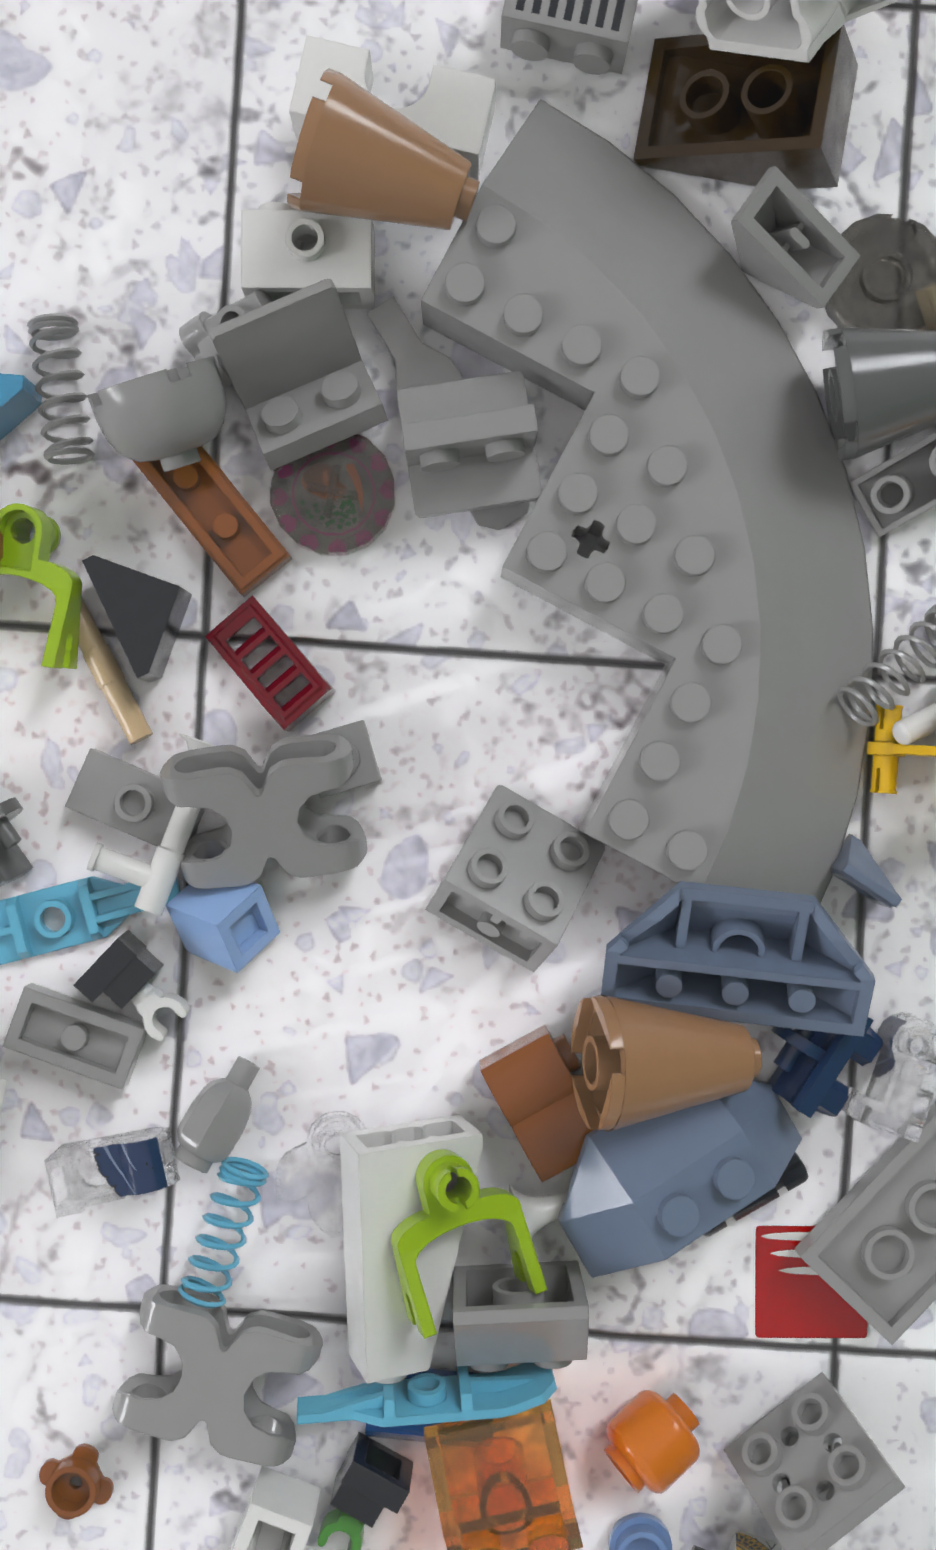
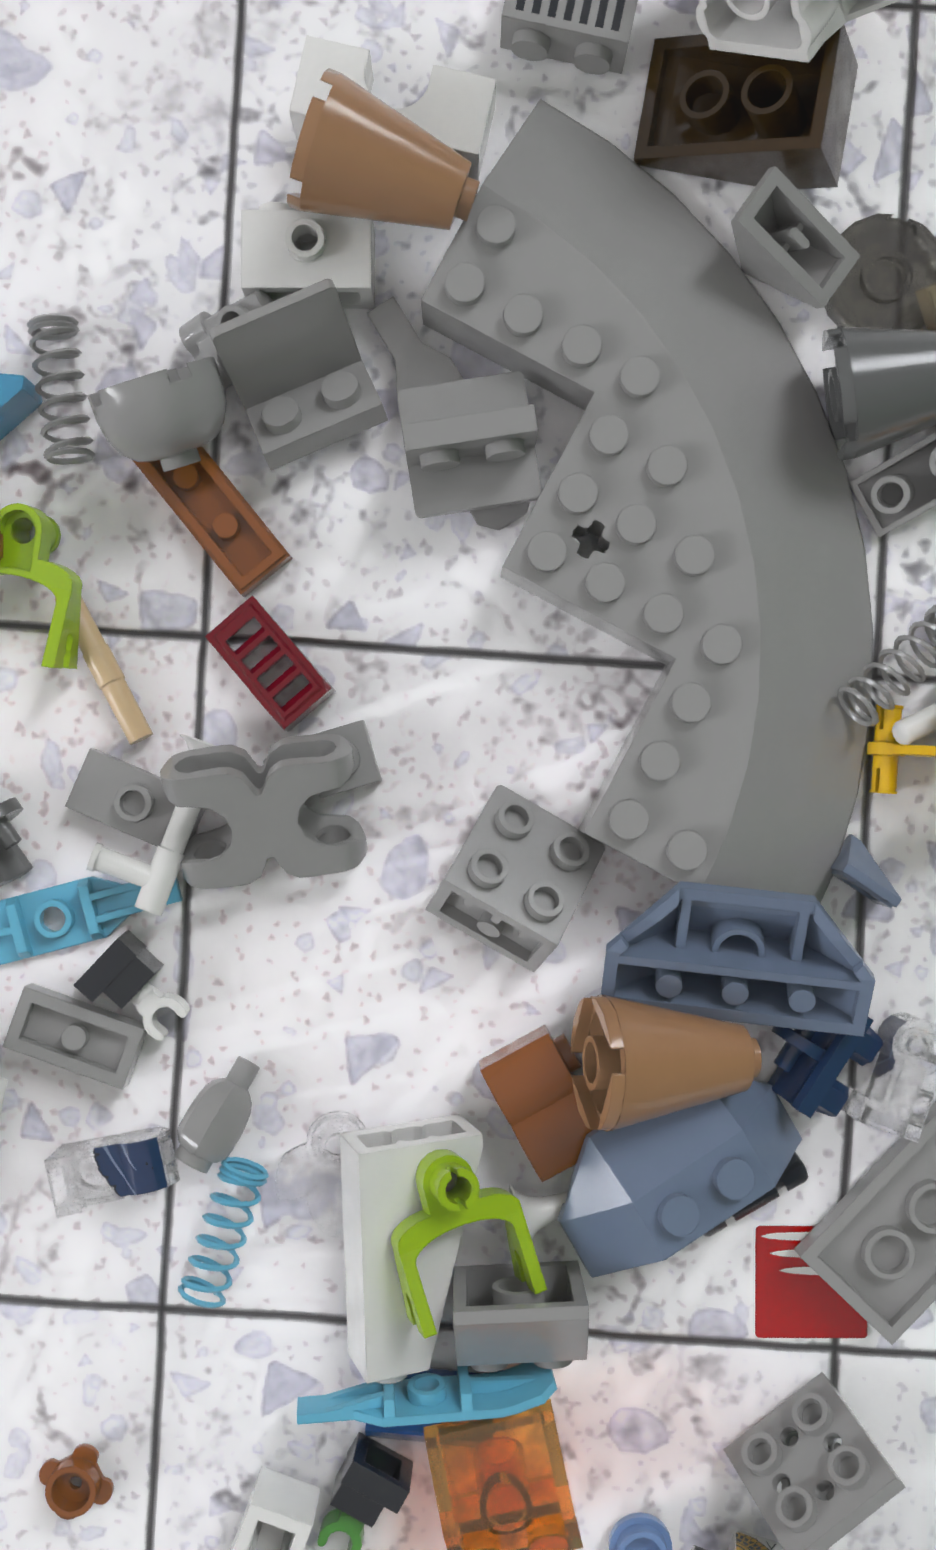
black slope [82,555,192,682] -> none
light grey piece [112,1284,323,1467] -> none
light blue panel [166,882,280,973] -> none
clear smoke tile [270,434,395,556] -> none
orange head [604,1390,700,1494] -> none

